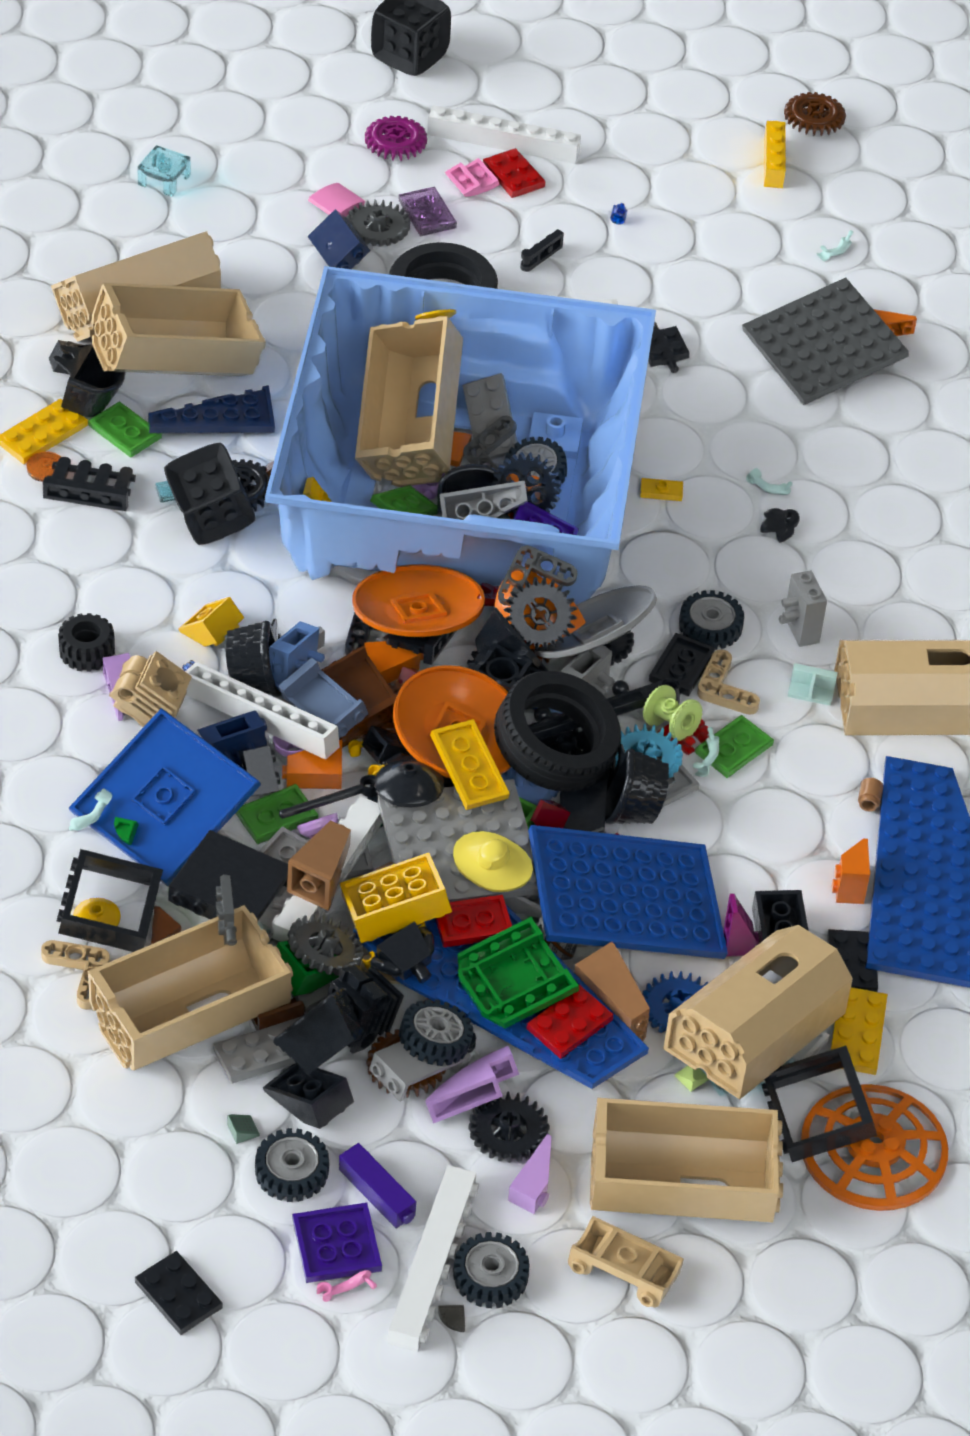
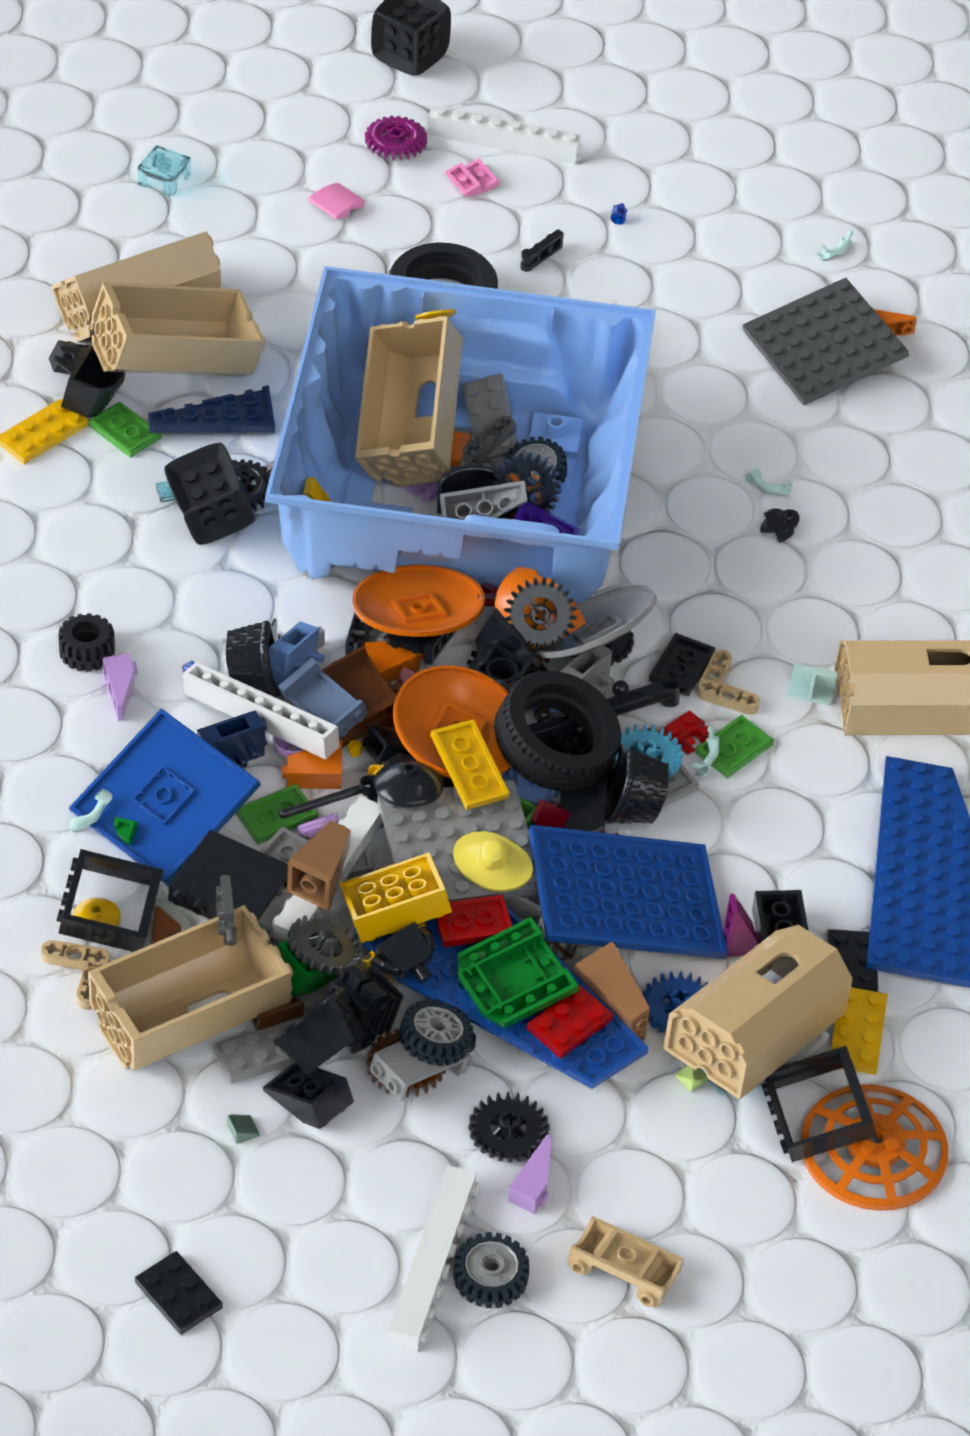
clear orange piece [26,452,61,482] -> none
black fence [43,457,136,511] -> none
tan piece [109,651,192,727] -> none
yellow slope [178,597,244,646] -> none
black brick [239,745,281,796] -> none
wheel [255,1128,329,1202] -> none
dark purple plate [292,1202,382,1283] -> none
dark blue piece [307,209,371,269] -> none
bright pink piece [317,1270,377,1302] -> none
dark purple brick [339,1143,417,1229] -> none
dark grey gear [347,199,410,247] -> none
bright green tile [370,485,438,516] -> none
clear purple plate [398,186,457,236] -> none
lavender slope [425,1046,519,1123] -> none
clear smoke tile [438,1305,465,1332] -> none
red plate [483,148,546,198] -> none
dark grey beam [498,545,577,606] -> none
tan panel [590,1098,783,1222] -> none
yellow plate [640,478,683,501] -> none
yellowish green hose [643,685,703,741] -> none
black plate [648,322,689,373] -> none
wheel [679,590,744,650] -> none
yellow brick [764,121,786,188] -> none
light grey piece [779,570,827,647] -> none
reddish brown gear [784,92,846,136] -> none
orange slope [832,838,870,904] -> none
medium nougat brick [858,778,883,812] -> none

